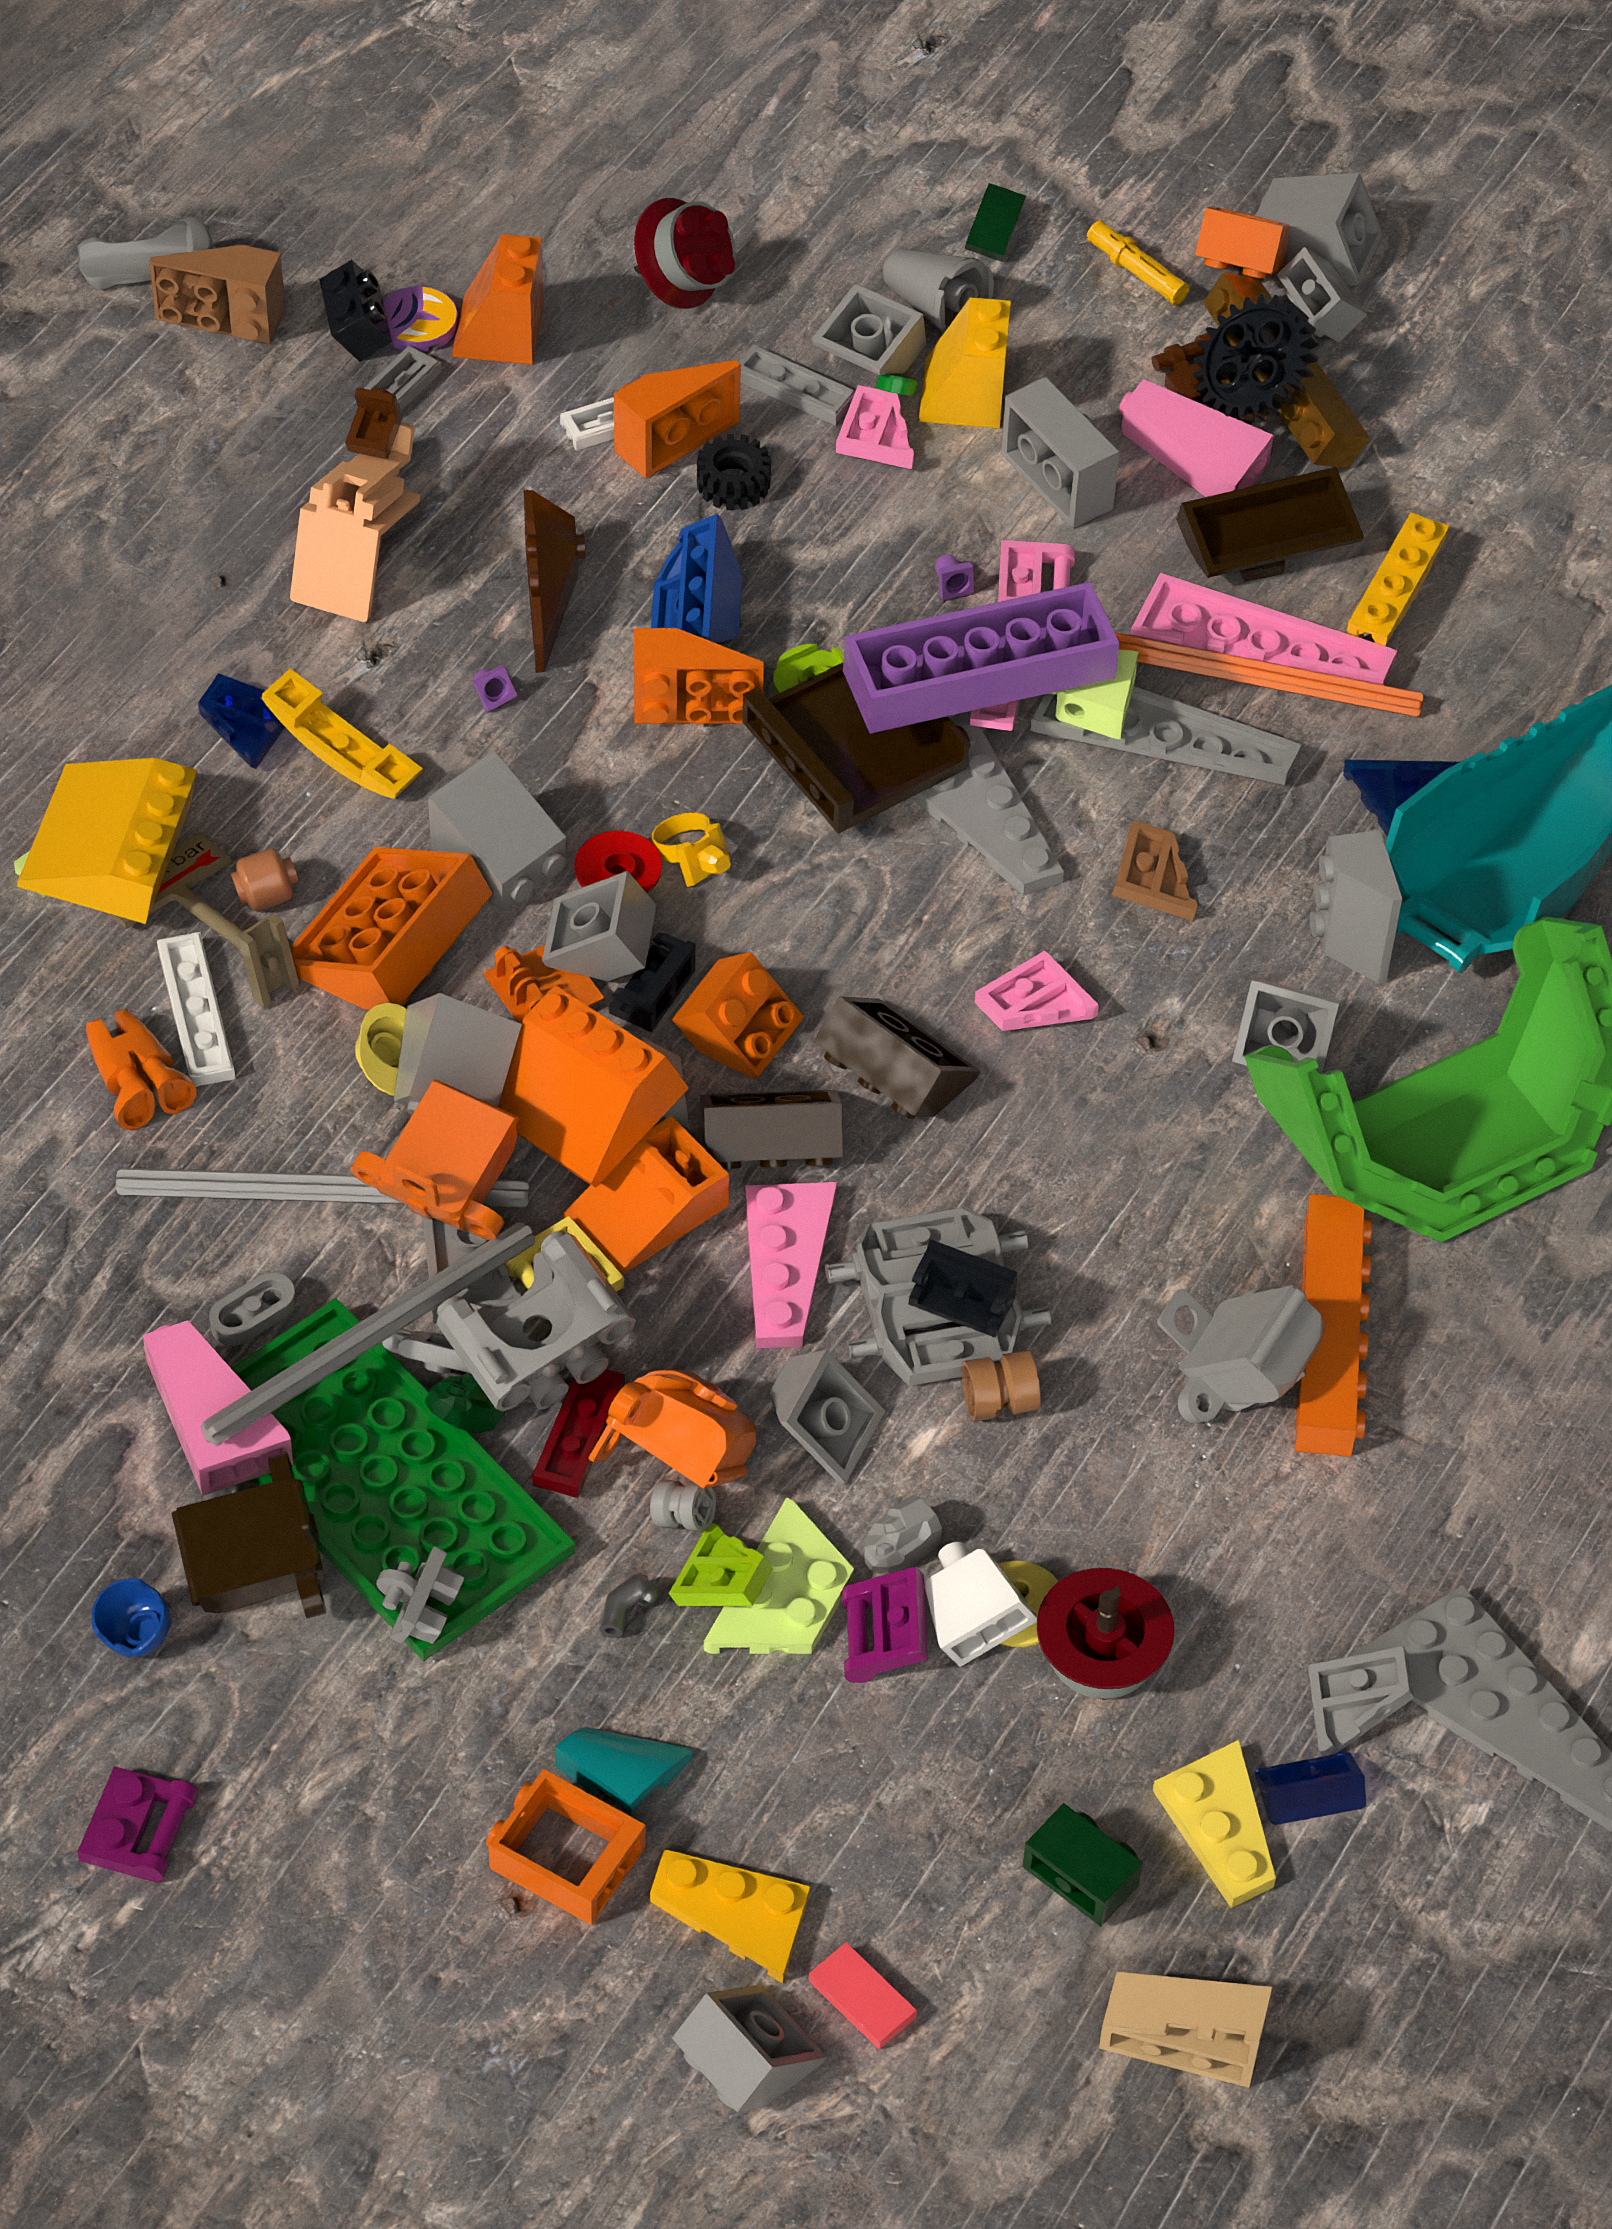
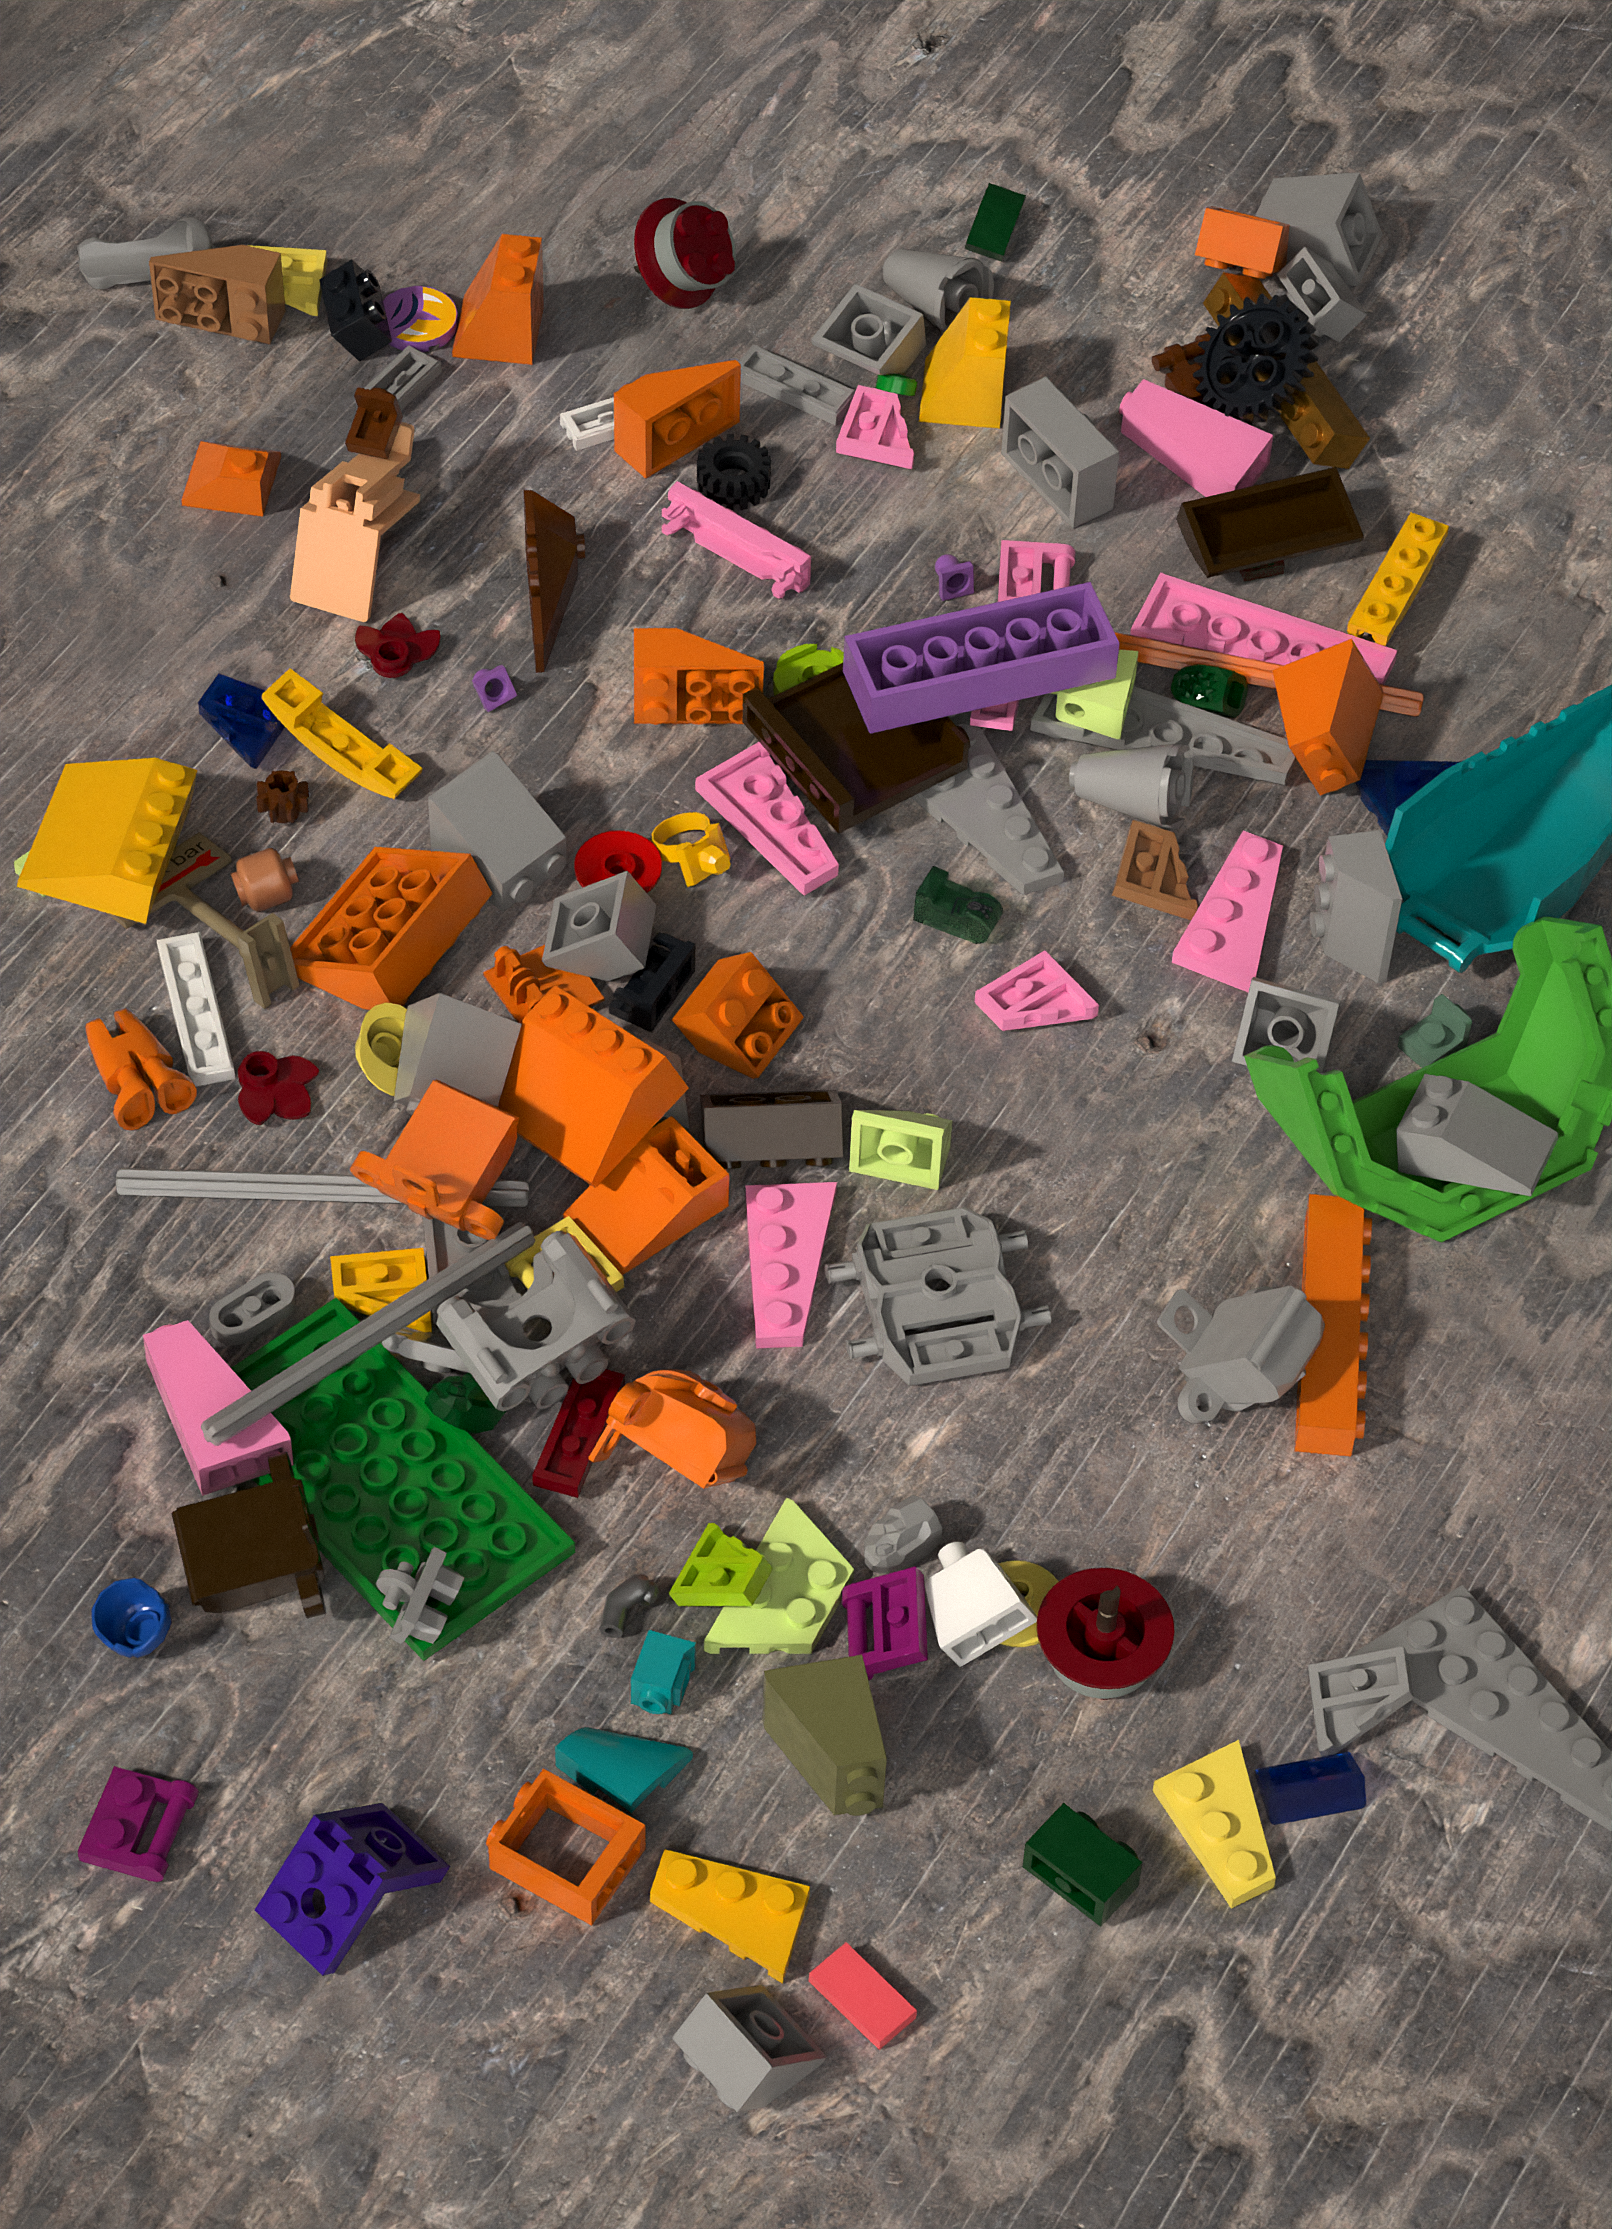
light grey wheel [650,1479,716,1531] -> none
blue wedge [651,514,743,645] -> none
light grey slope [769,1349,885,1484] -> none
dark brown slope [813,996,980,1119] -> none
black hinge [908,1239,1018,1338] -> none
medium nougat wheel [961,1350,1041,1422] -> none
yellow pin [1086,220,1190,306] -> none
tan wedge [1099,1971,1273,2088] -> none
none -> orange slope [181,441,281,517]
none -> dark red plate [238,1051,319,1125]
none -> light yellow wing [247,245,327,316]
none -> dark purple bracket [255,1803,451,1976]
none -> reddish brown gear [256,770,309,823]
none -> yellow wing [330,1248,432,1332]
none -> dark red plate [355,613,440,678]
none -> teal window [631,1630,696,1715]
none -> bright pink piece [662,481,811,599]
none -> bright pink wing [695,742,839,896]
none -> olive slope [762,1655,887,1816]
none -> yellowish green slope [849,1110,952,1190]
none -> clear green leg [913,866,1003,944]
none -> light grey cone [1069,743,1194,830]
none -> dark green rock [1171,664,1248,718]
none -> bright pink wing [1172,830,1283,992]
none -> orange slope [1272,639,1383,796]
none -> light grey slope [1396,1074,1558,1196]
none -> sand green bracket [1397,994,1472,1068]

